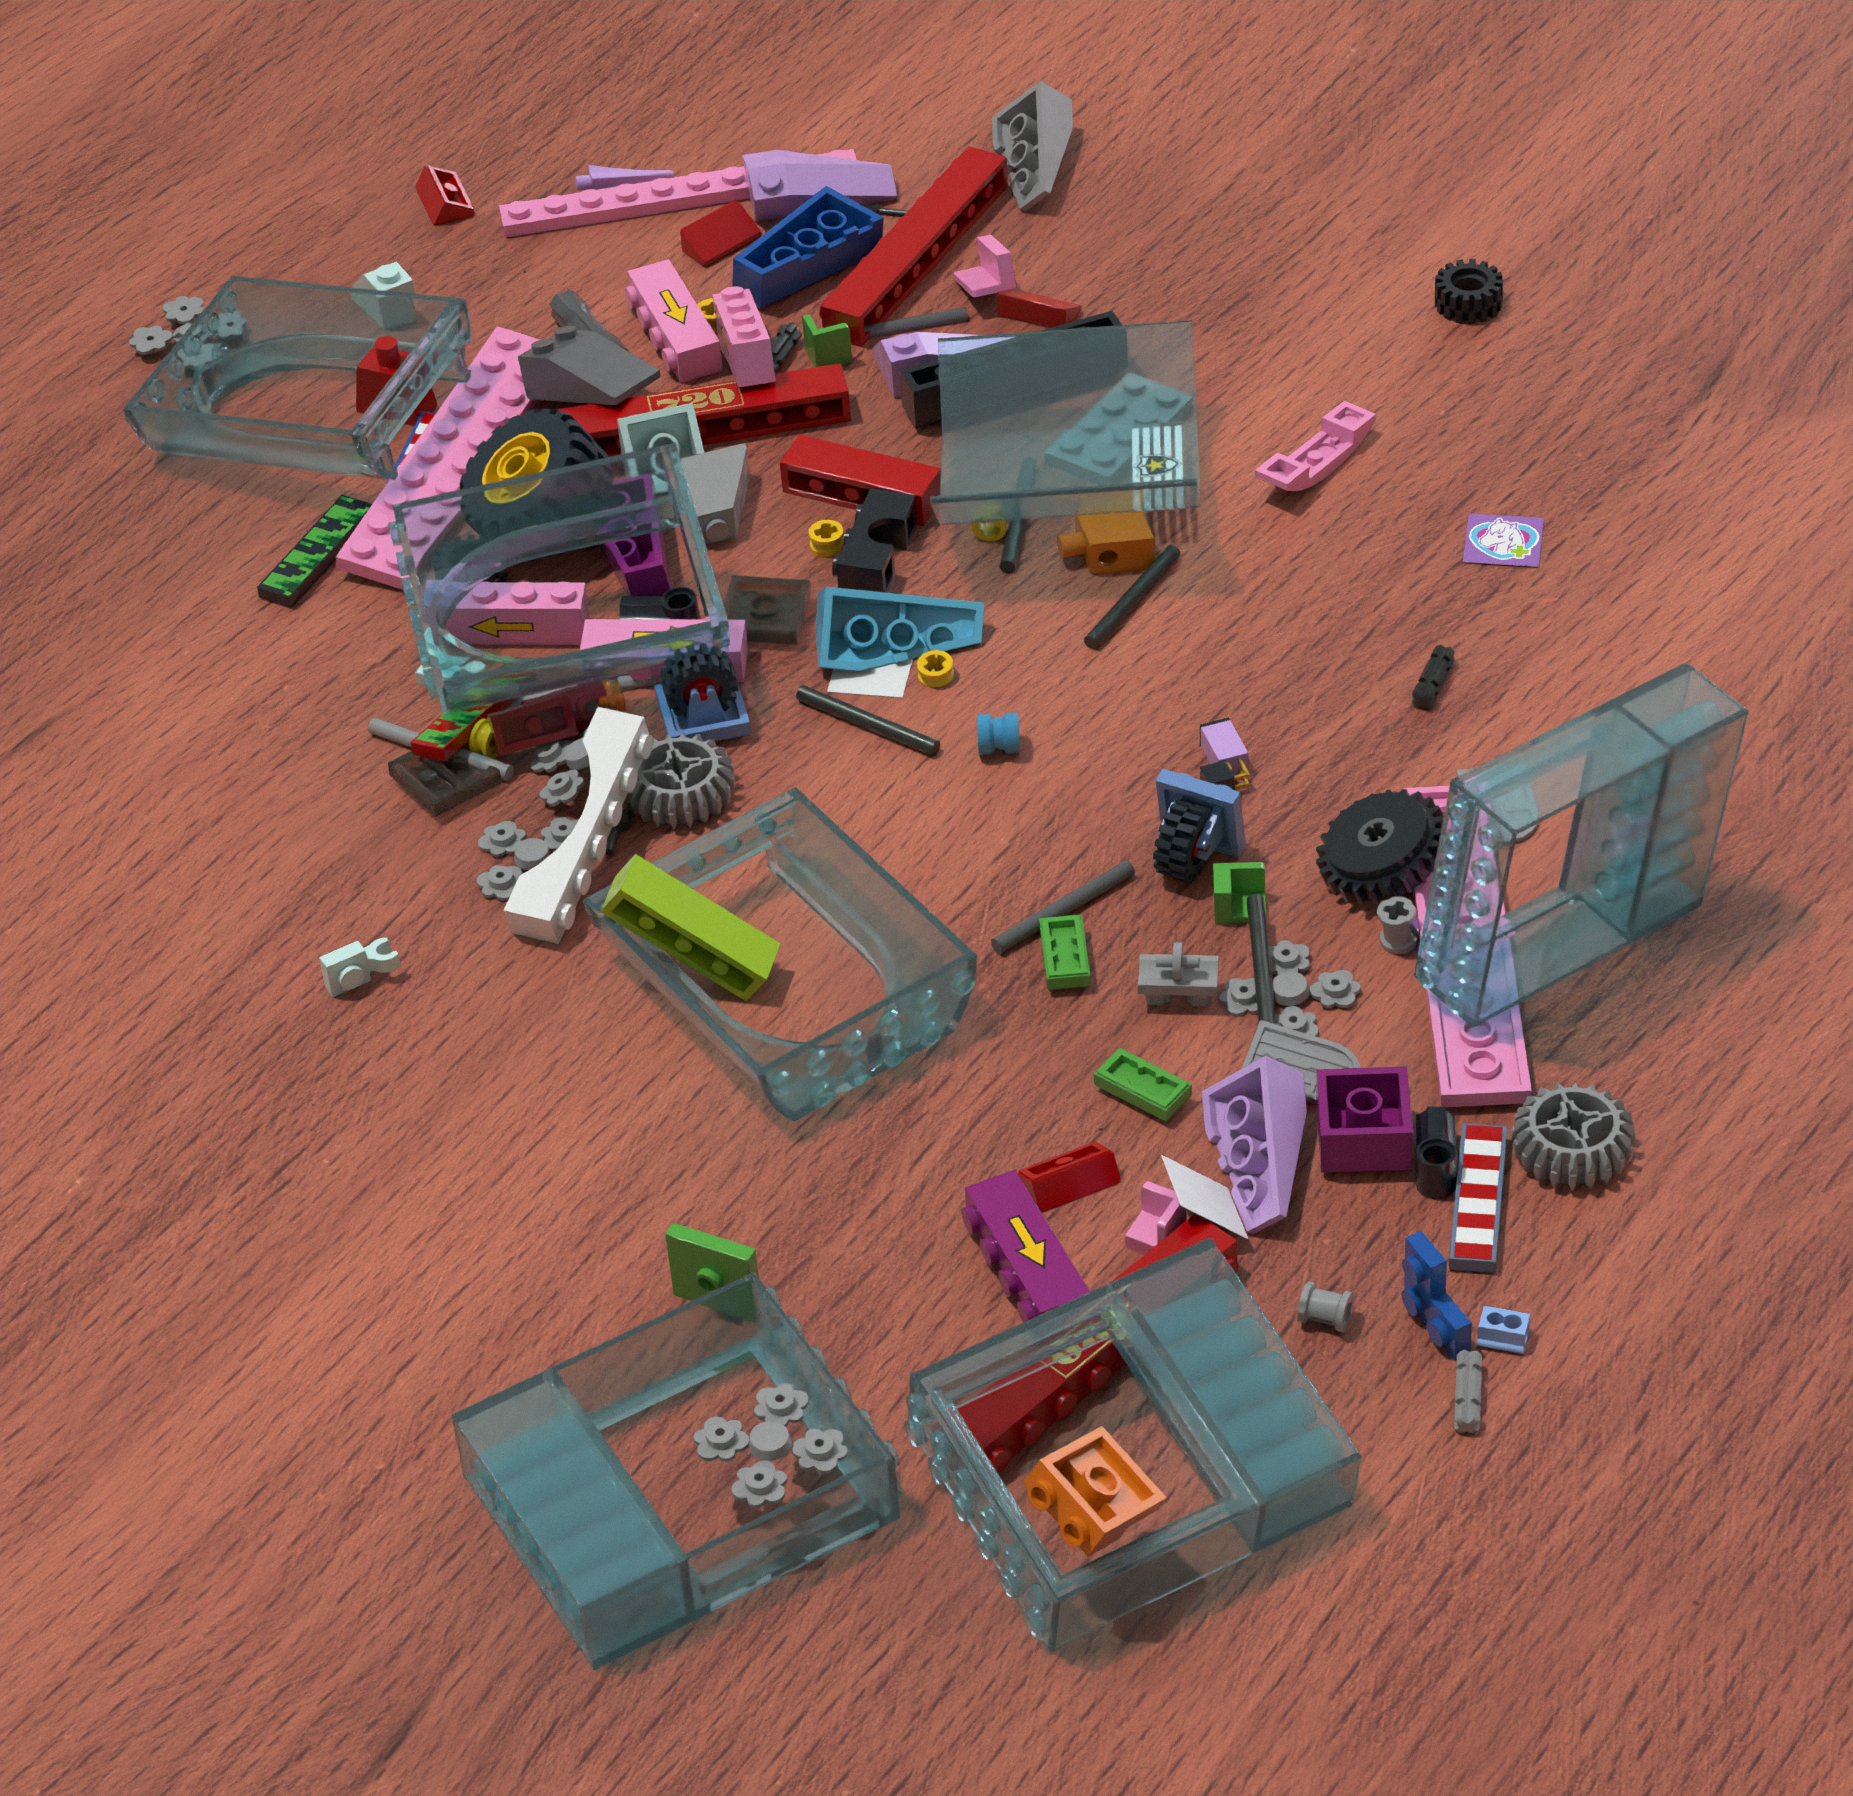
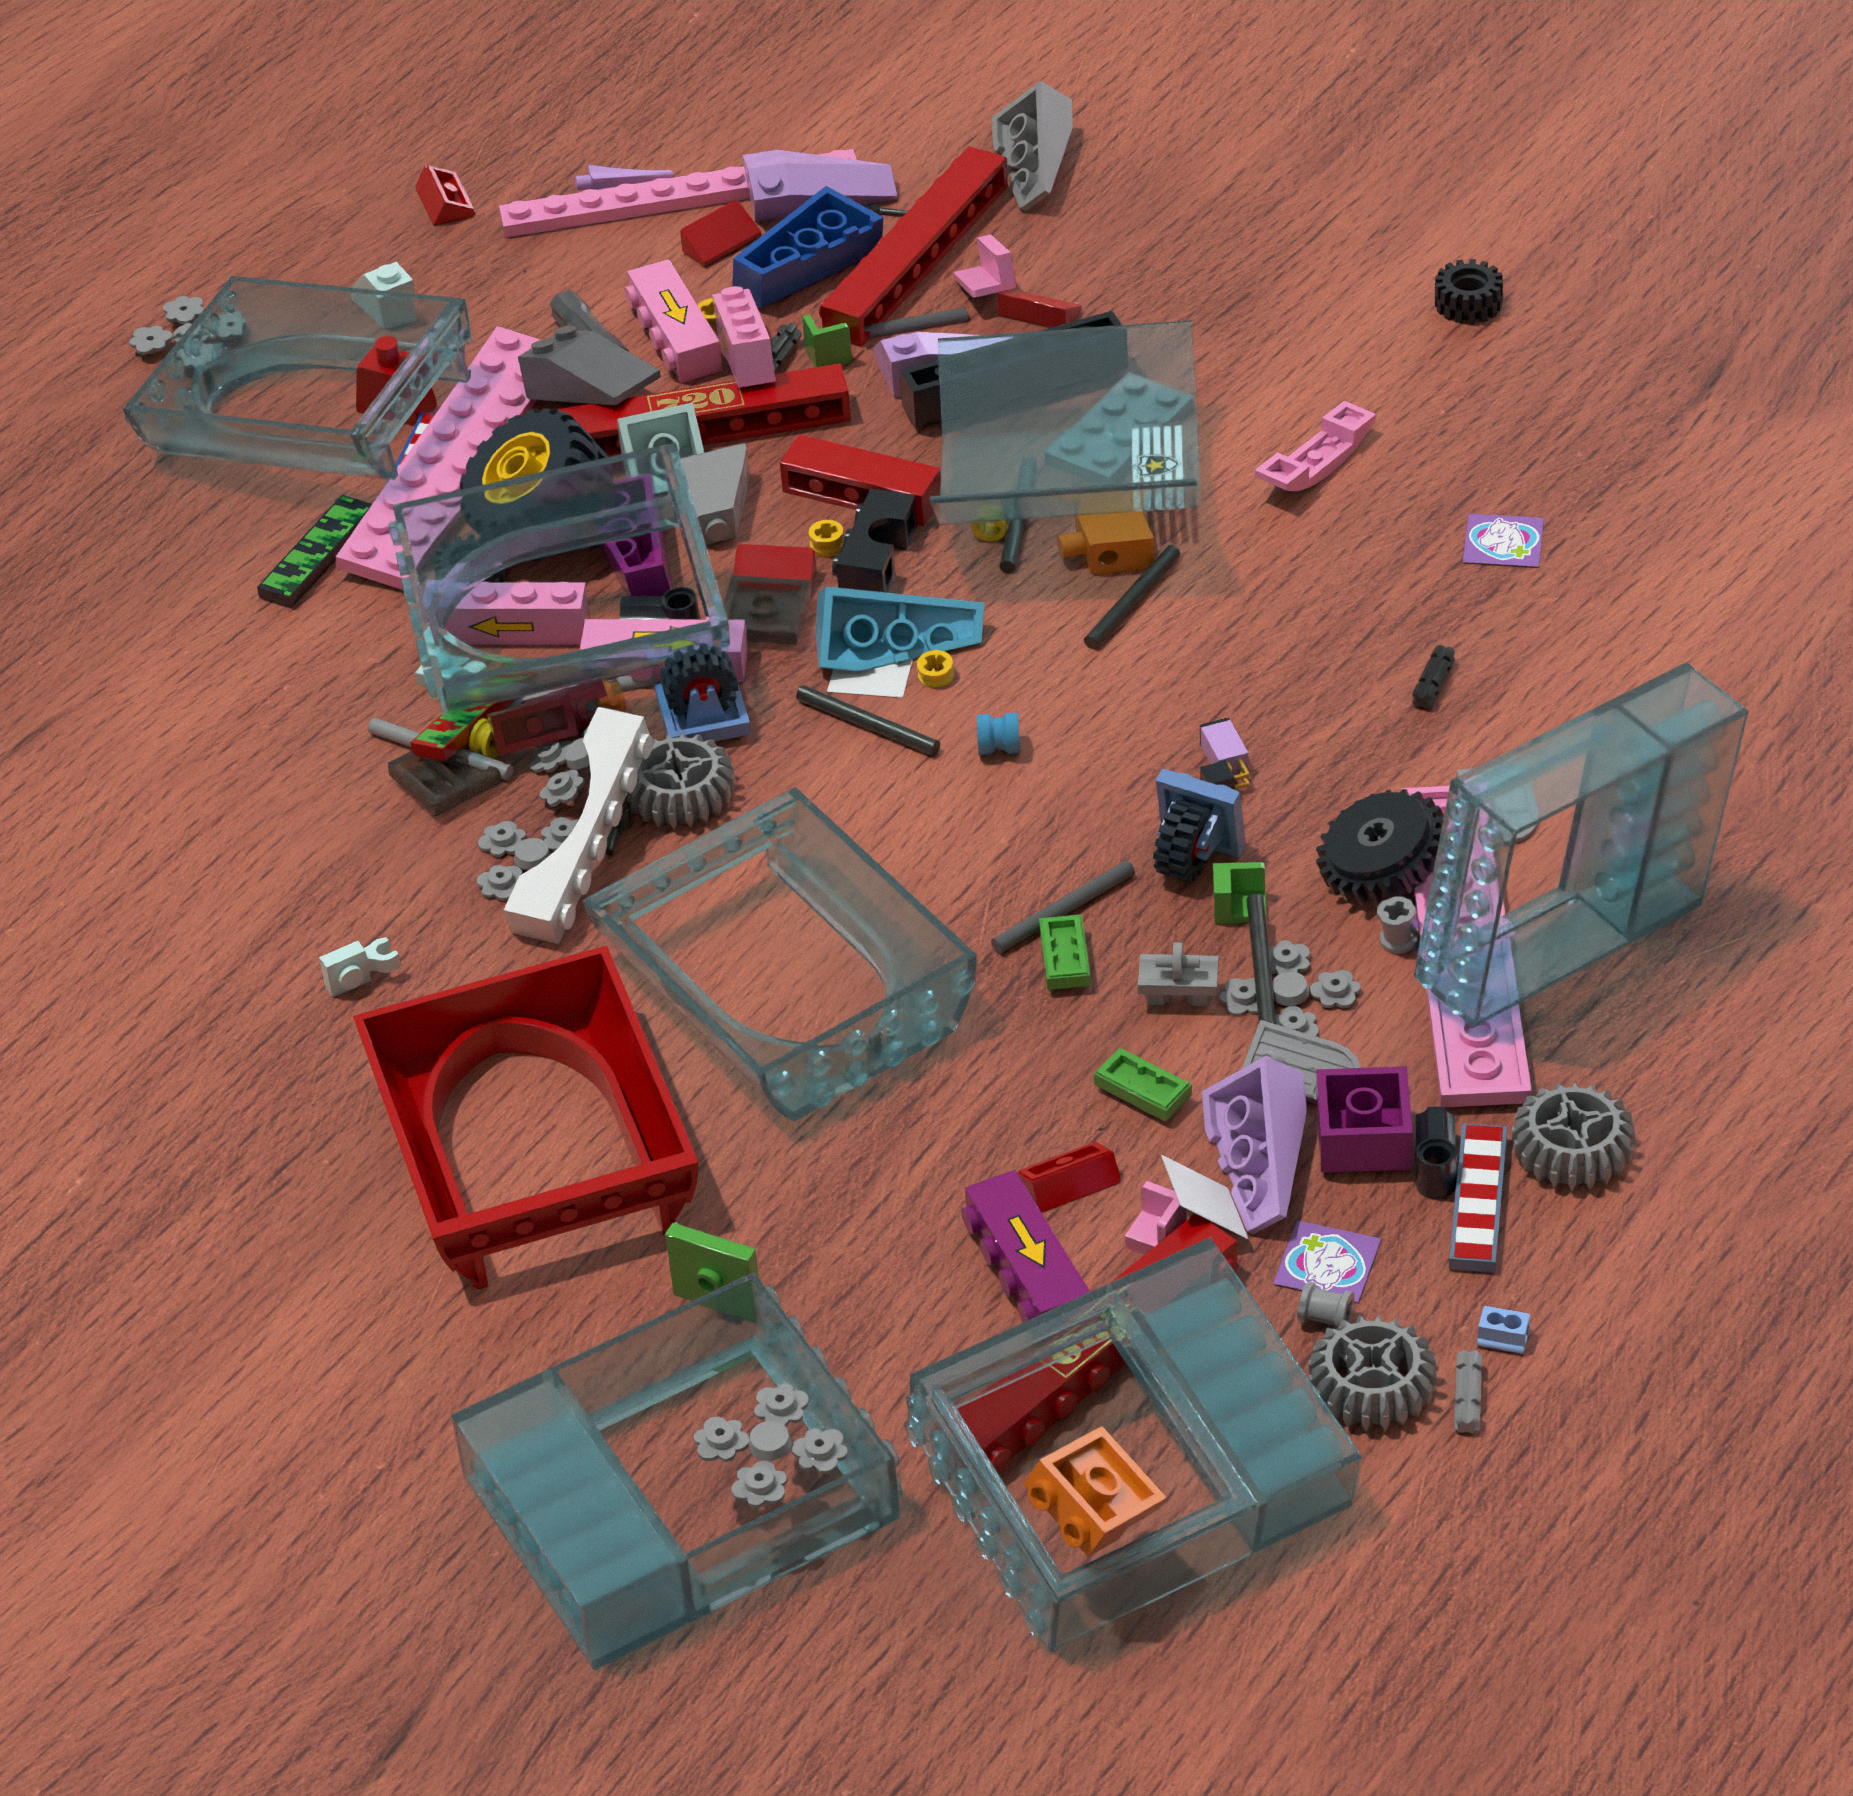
lime brick [600,854,781,1001] -> none
blue plate [1401,1231,1472,1361] -> none
none -> red panel [353,945,699,1289]
none -> red slope [732,544,817,596]
none -> sticker [1273,1220,1381,1302]
none -> light grey gear [1308,1314,1437,1432]

